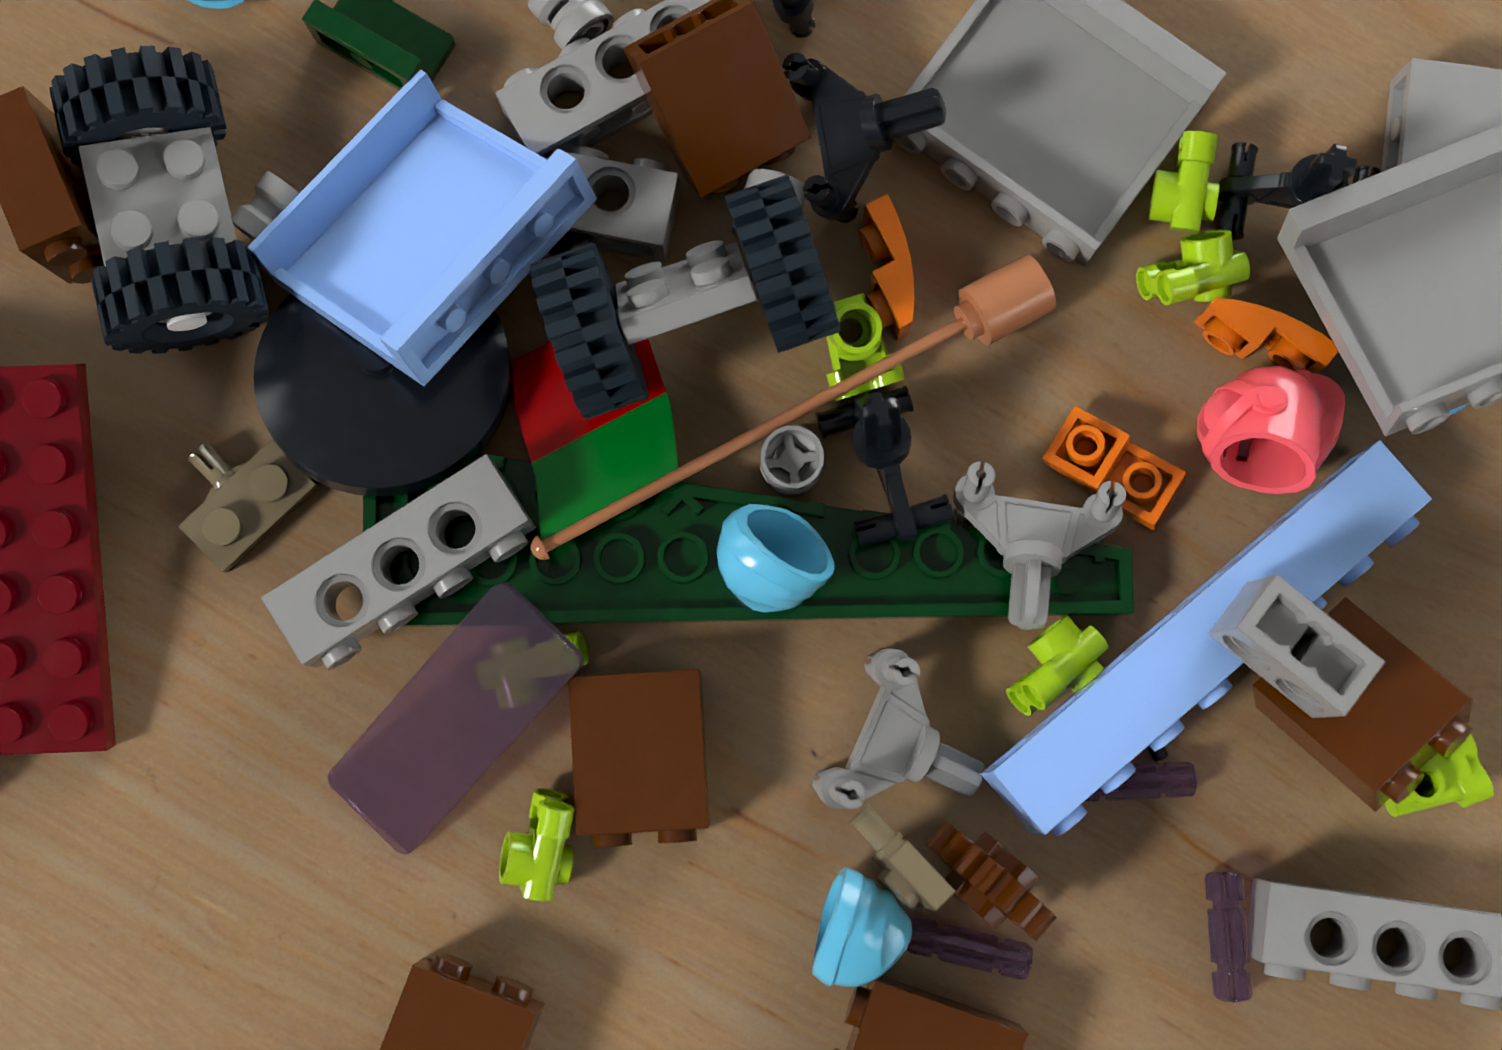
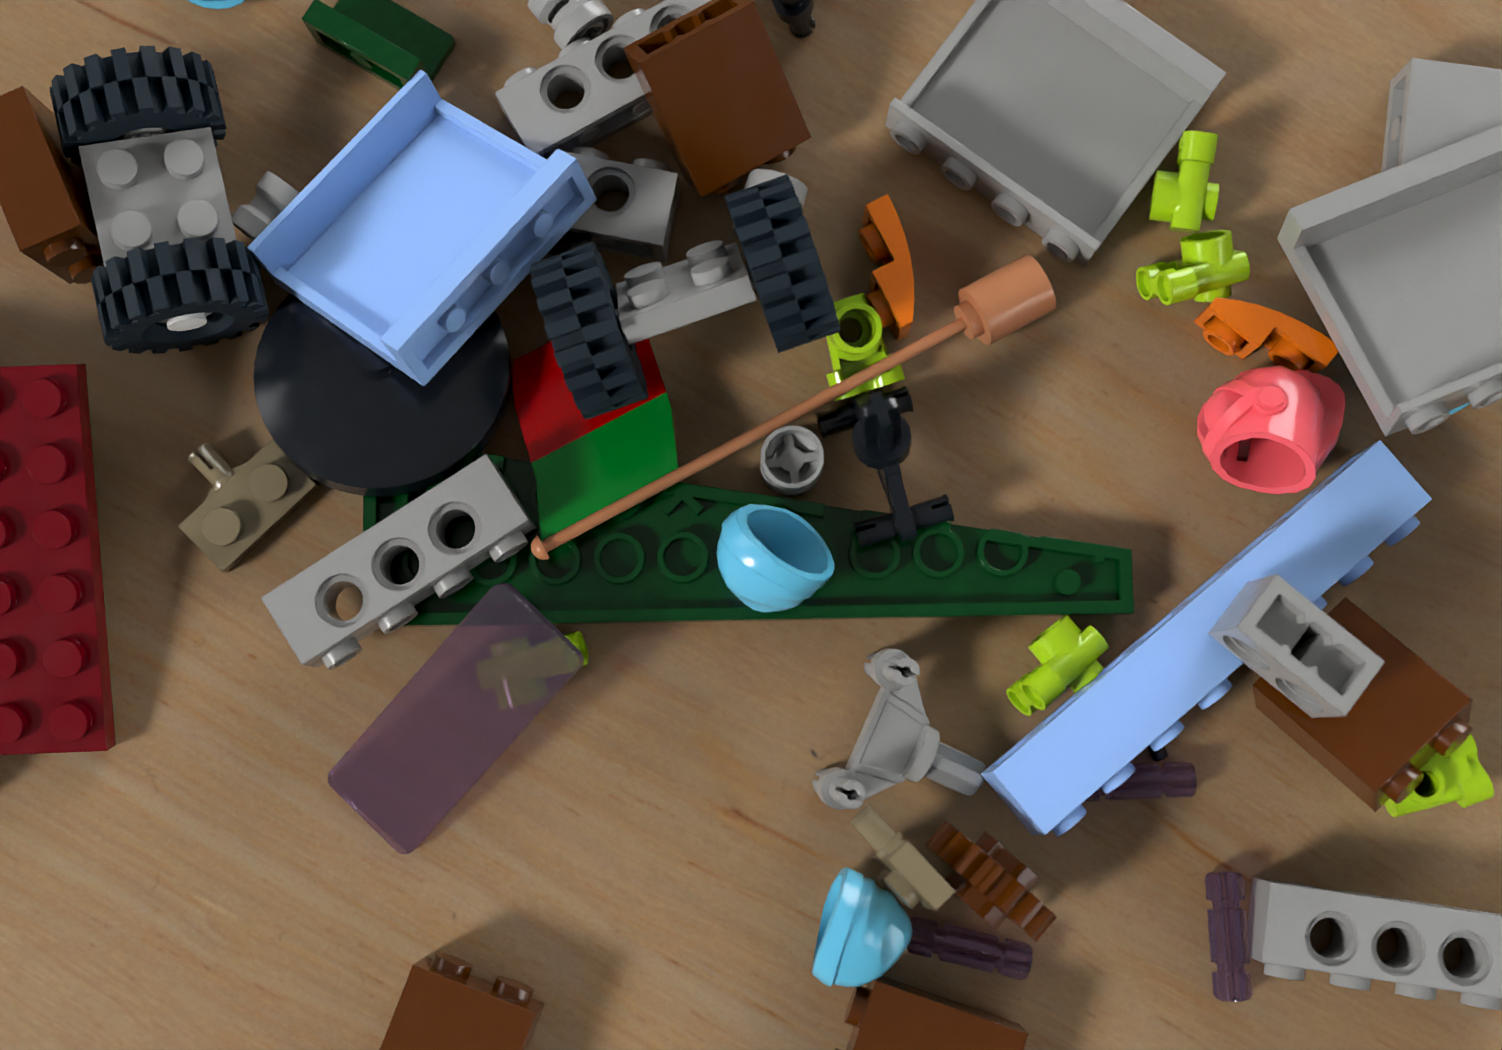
lime plate [499,788,575,901] -> none
reddish brown brick [568,669,710,847] -> none
black axle [782,53,946,223] -> none
light grey axle [953,462,1126,631] -> none
orange slope [1042,406,1187,531] -> none
black axle [1218,142,1381,240] -> none

